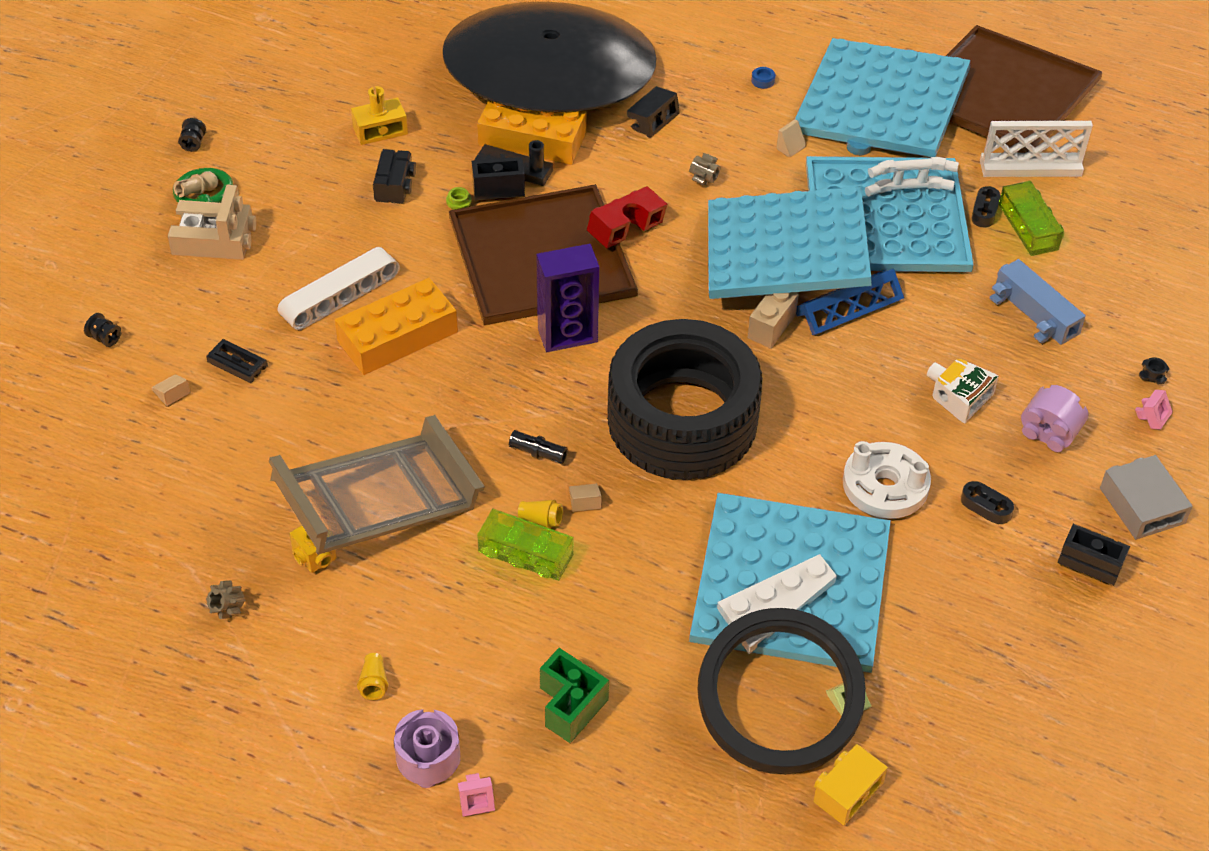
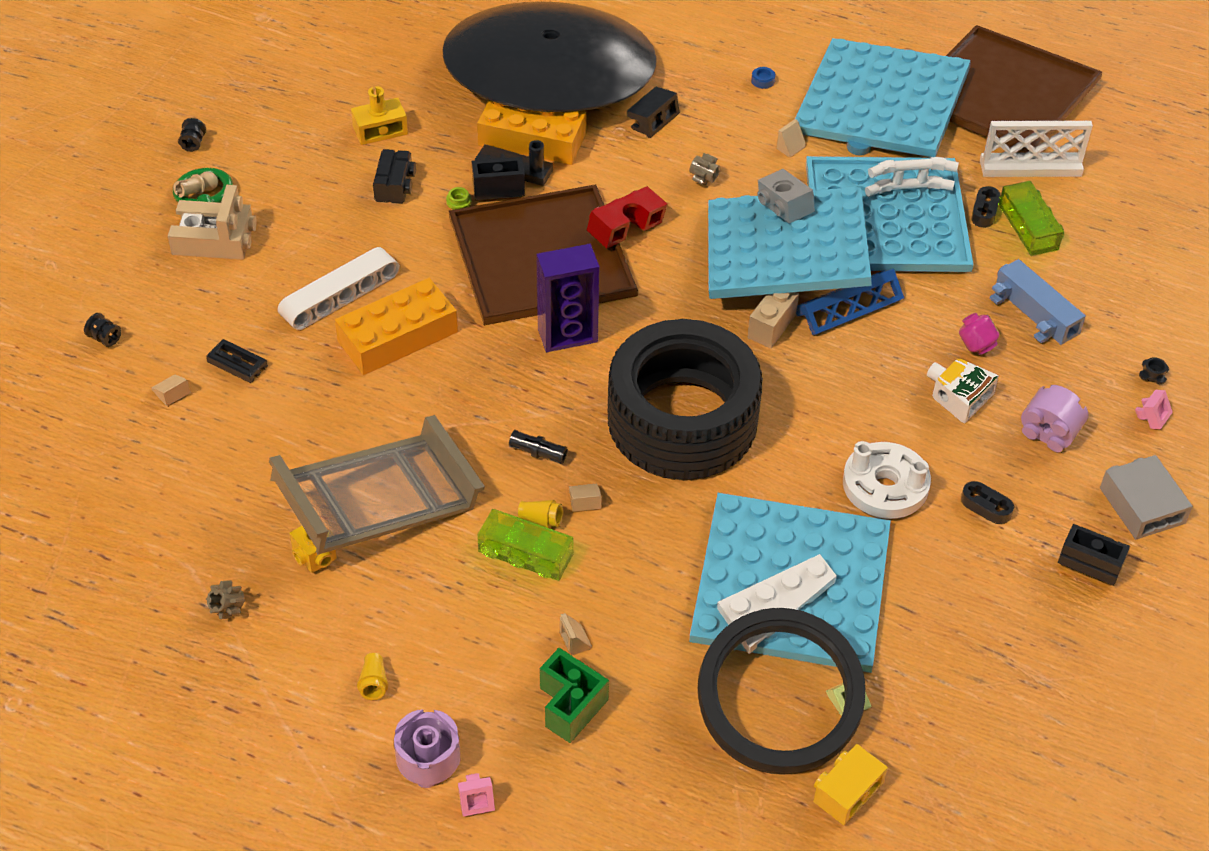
none -> tan slope [560,613,591,655]
none -> light grey brick [757,169,815,223]
none -> dark pink head [959,313,999,355]

